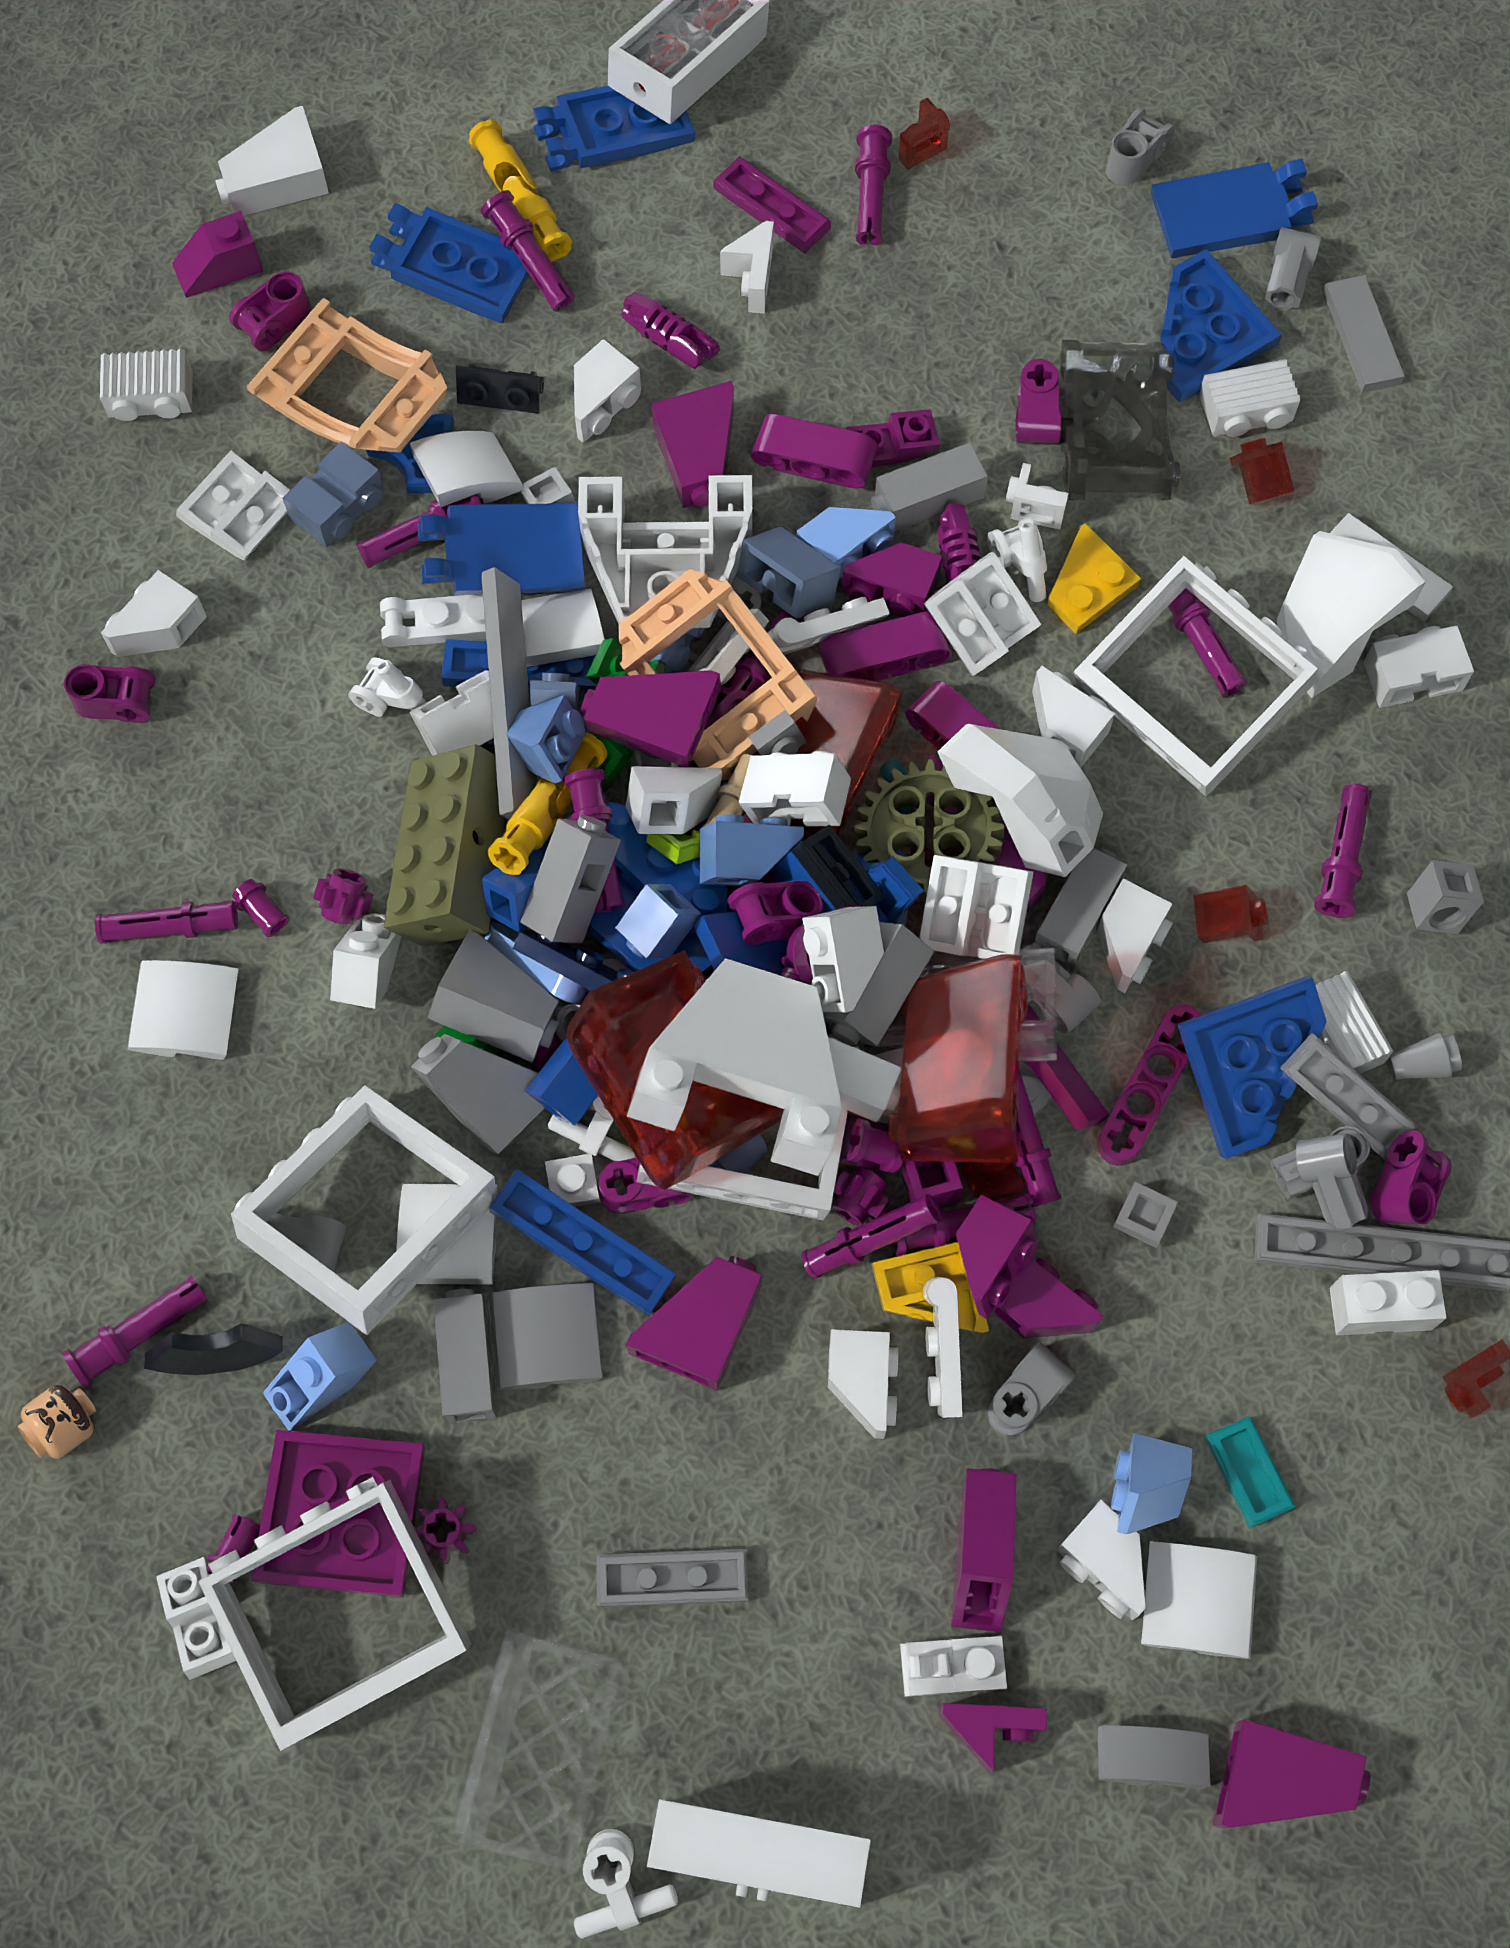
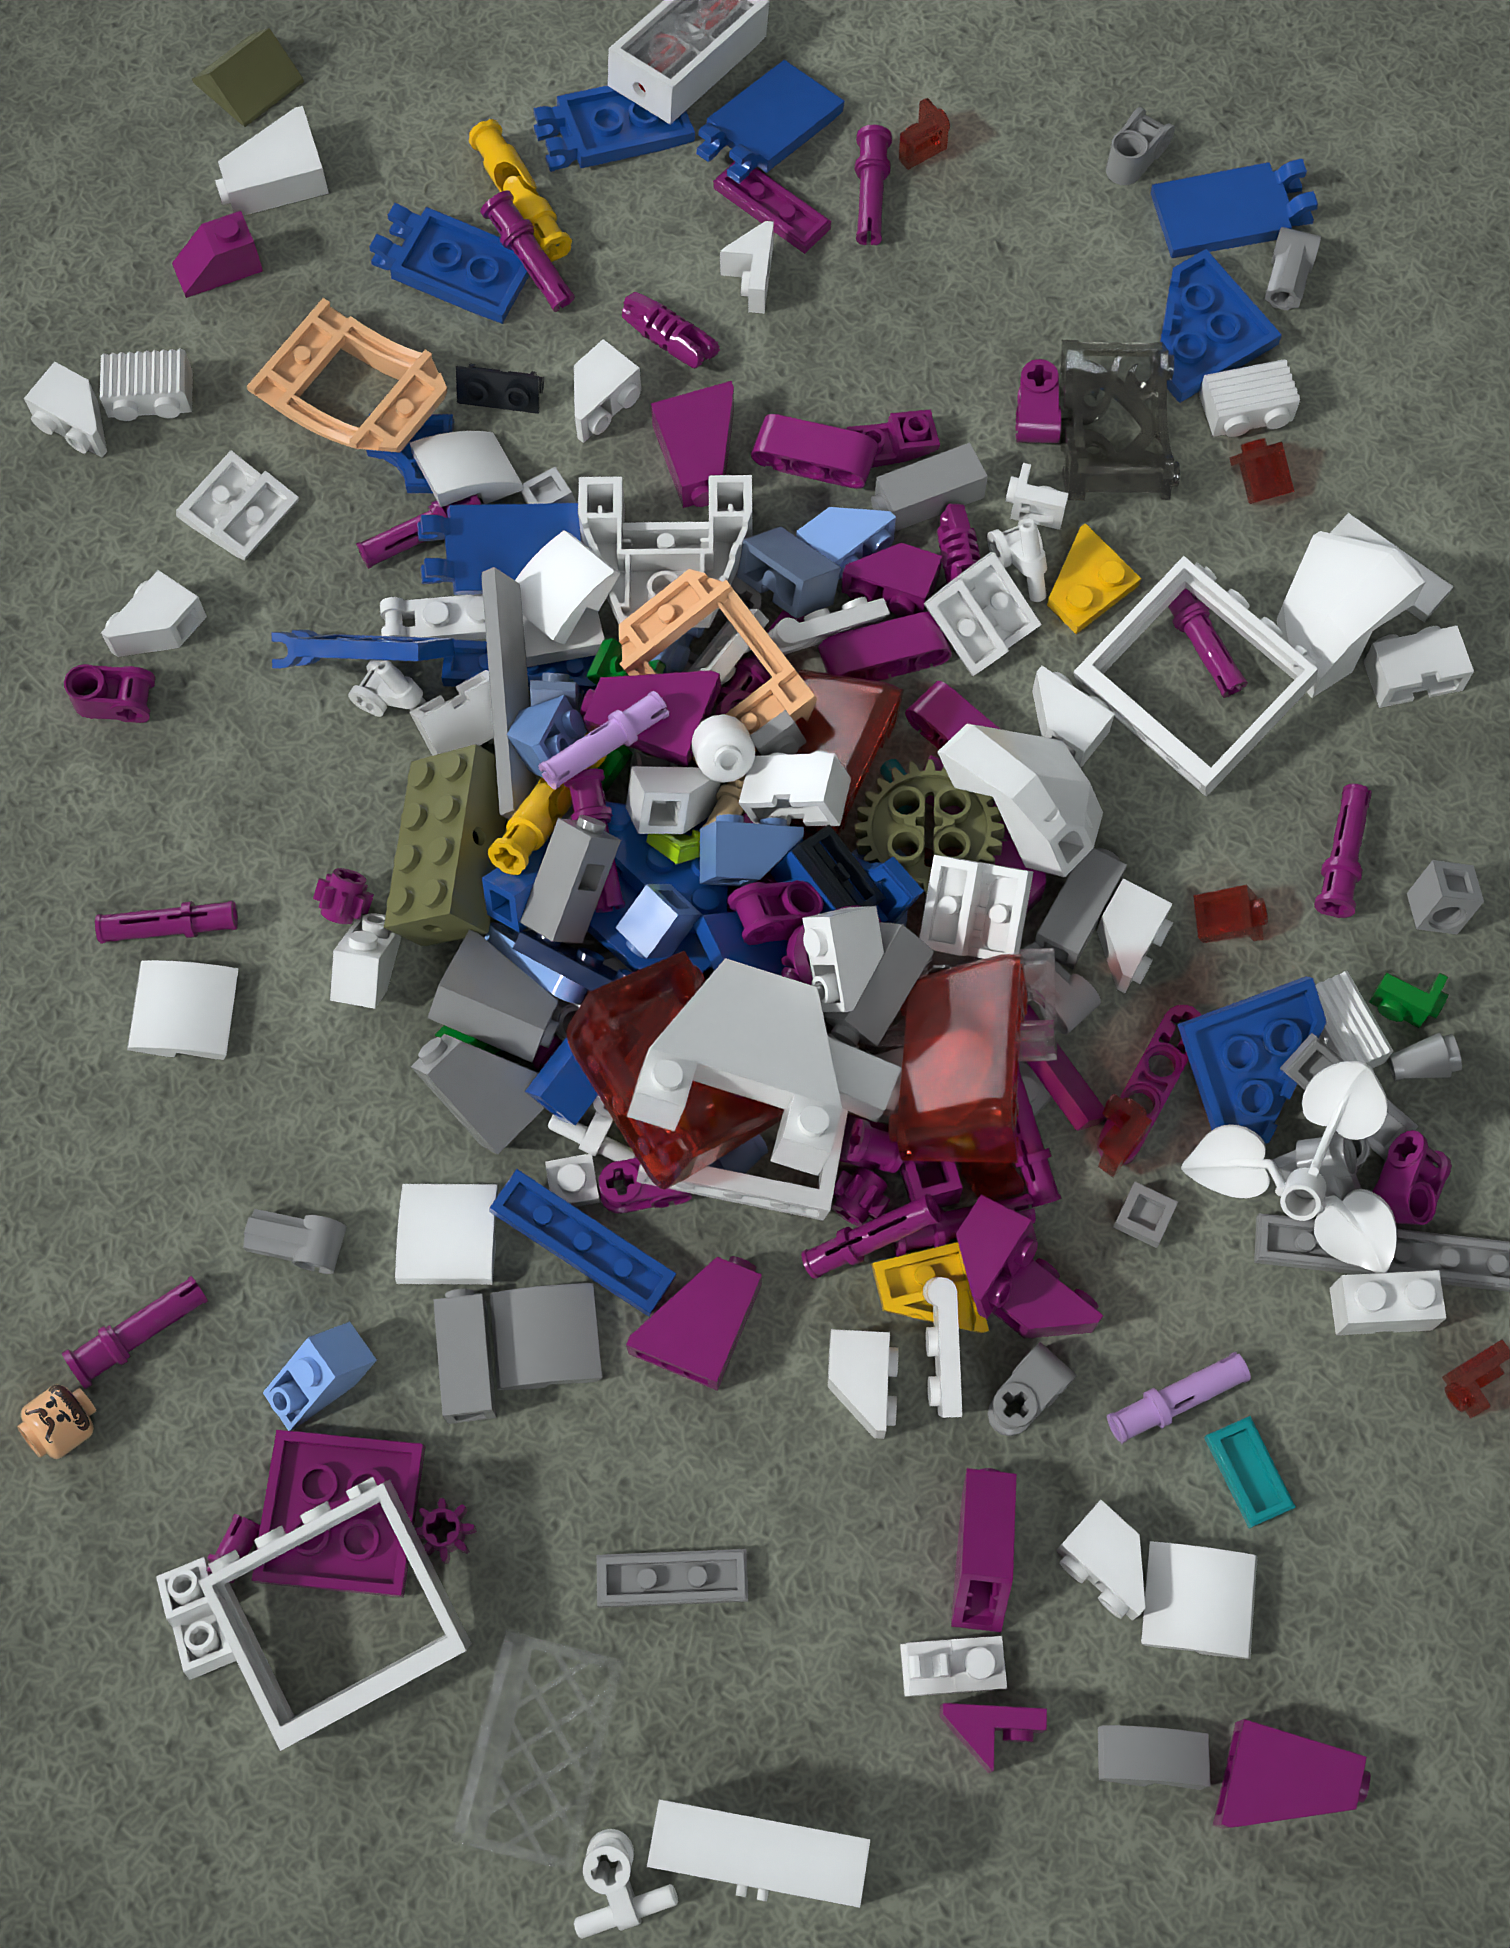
black tile [144,1323,283,1375] -> none
magenta piece [229,271,311,352] -> none
white window [231,1085,496,1335] -> none
magenta pin [232,879,289,937] -> none
sand blue brick [282,441,385,548] -> none
light blue slope [1111,1433,1192,1534] -> none
light grey tile [1323,275,1405,393] -> none
none -> white slope [24,361,107,458]
none -> olive slope [192,28,304,127]
none -> blue tile [271,629,454,669]
none -> white slope [515,531,621,645]
none -> lavender pin [538,691,669,790]
none -> white head [692,714,755,783]
none -> blue tile [696,60,845,184]
none -> clear red bracket [1098,1094,1152,1178]
none -> lavender pin [1107,1352,1251,1444]
none -> white plant [1181,1061,1397,1273]
none -> green bracket [1368,972,1449,1028]

